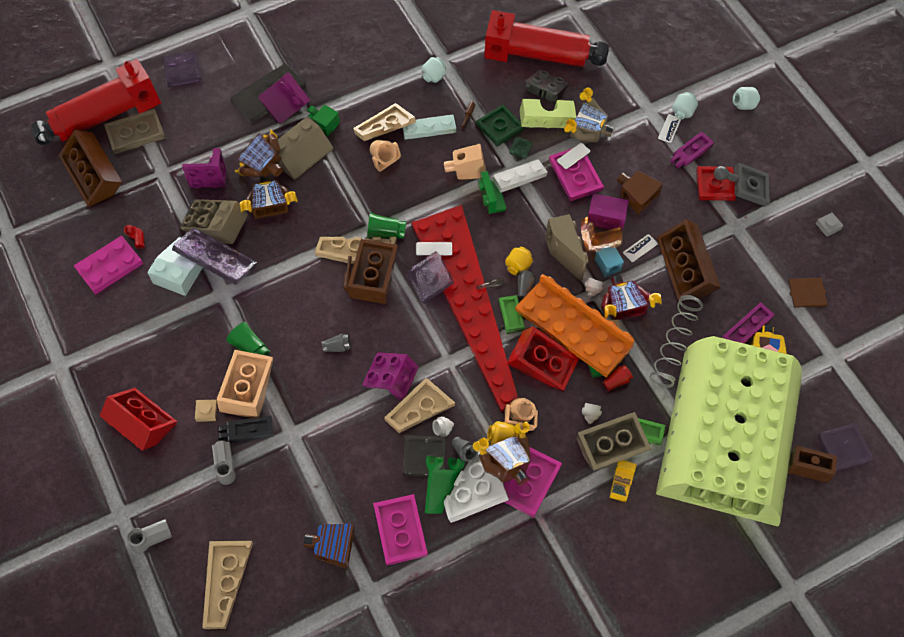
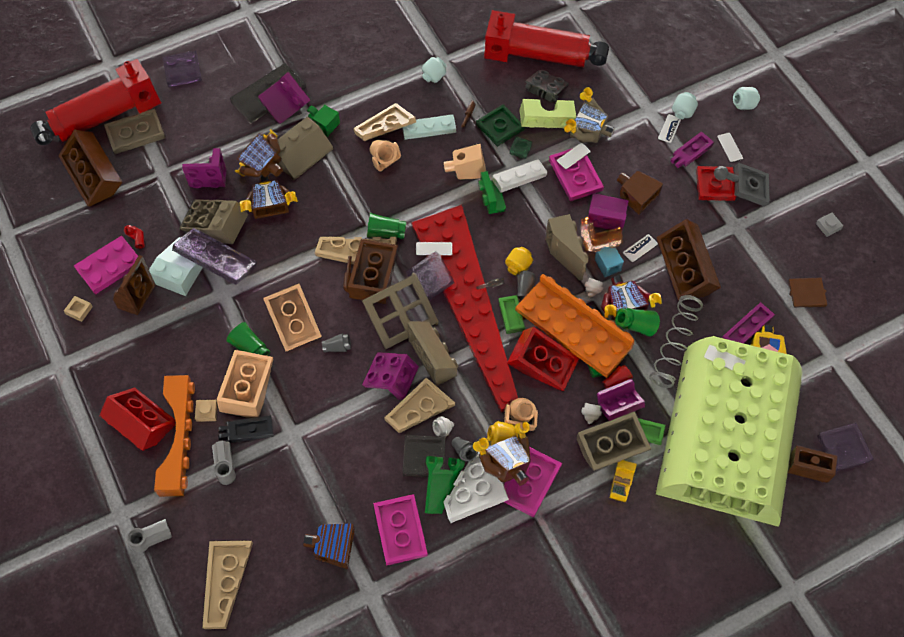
none -> tan plate [64,296,93,322]
none -> reddish brown slope [113,255,156,315]
none -> orange arch [154,375,195,497]
none -> light nougat slope [263,284,322,351]
none -> dark tan window [362,273,439,349]
none -> dark tan slope [408,321,458,386]
none -> magenta bracket [597,379,645,421]
none -> green plant [615,308,660,337]
none -> white sticker [704,345,746,370]
none -> white sticker [717,133,743,162]

